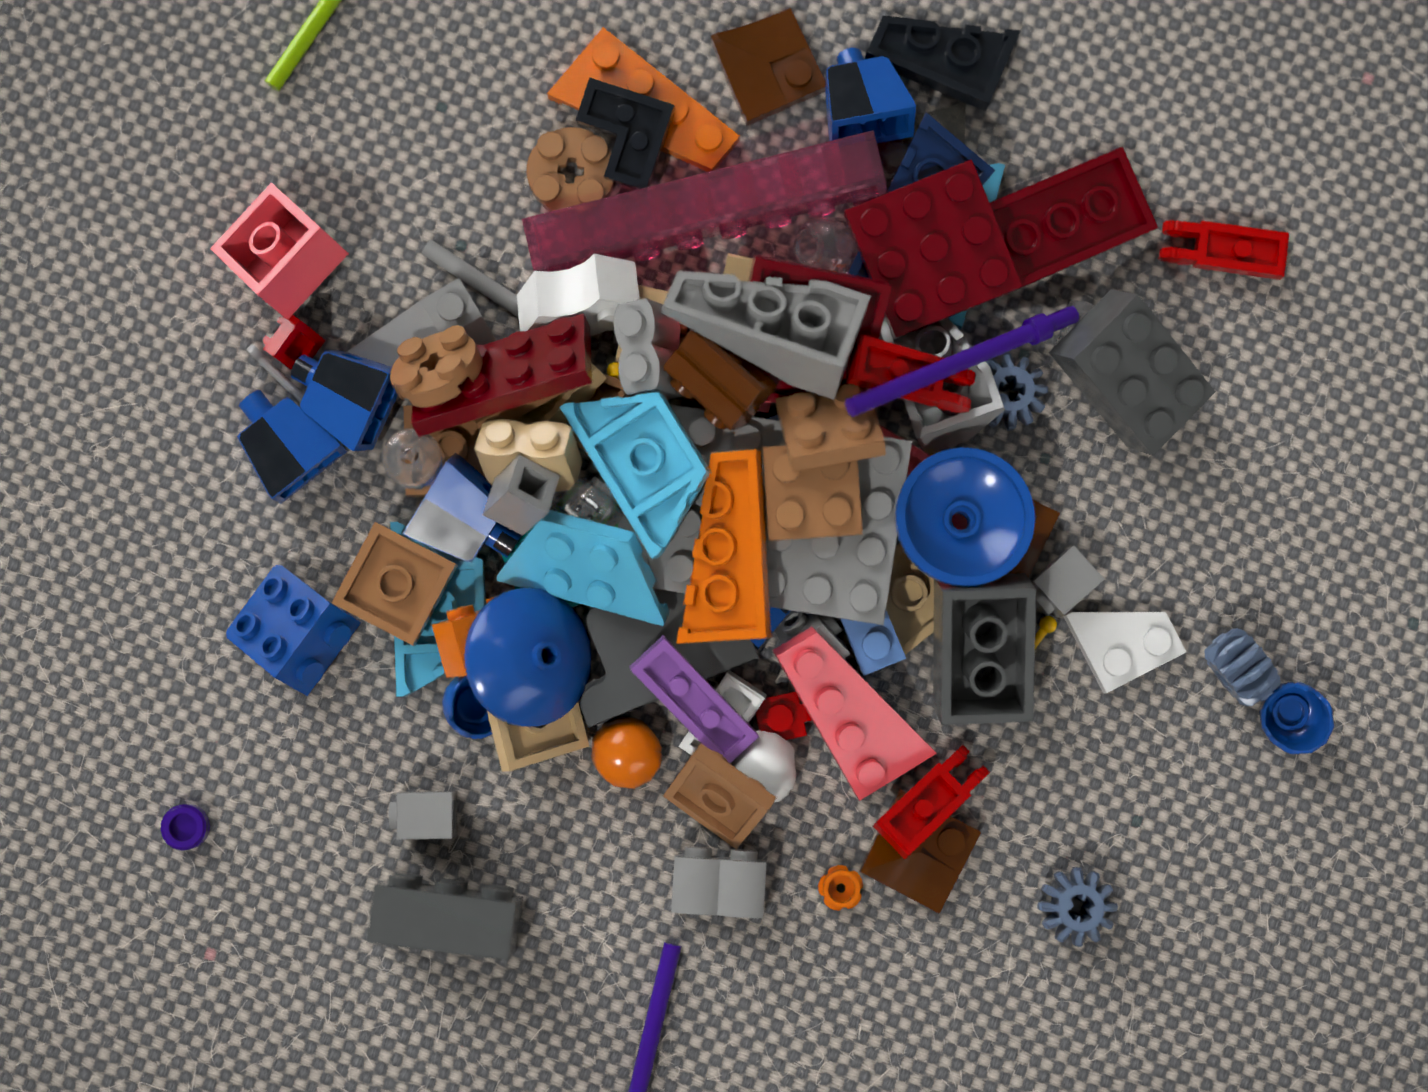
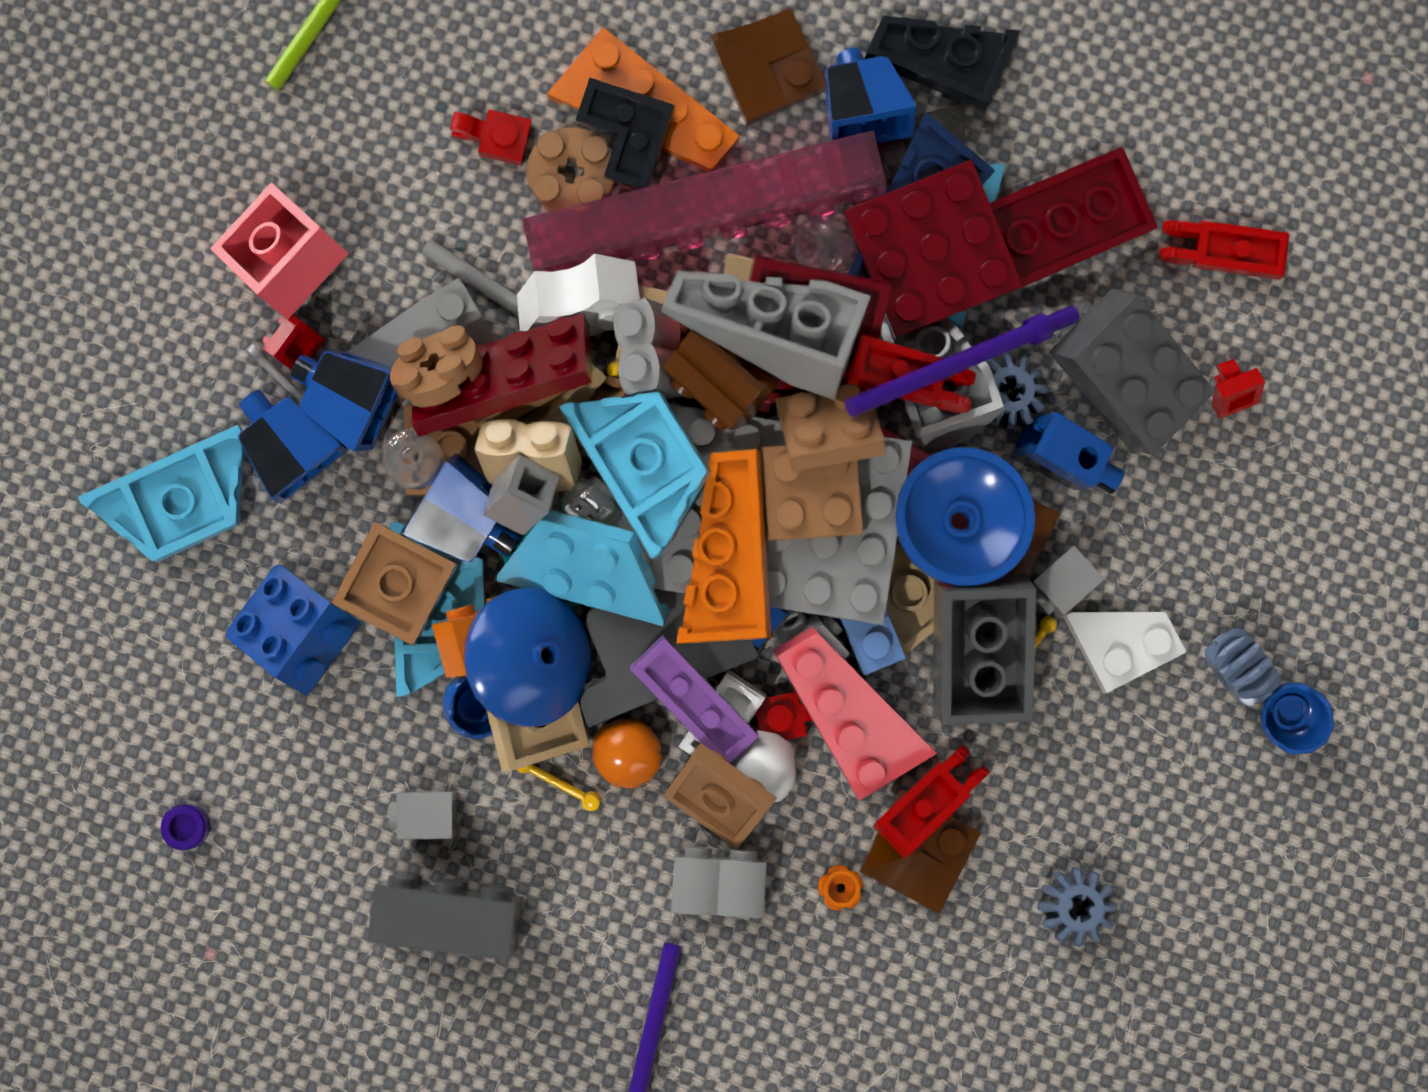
none -> medium azure wing [78,425,244,563]
none -> red plate [450,109,532,166]
none -> yellow hinge [516,764,601,811]
none -> blue torso [1010,412,1125,494]
none -> red tile [1211,359,1265,420]

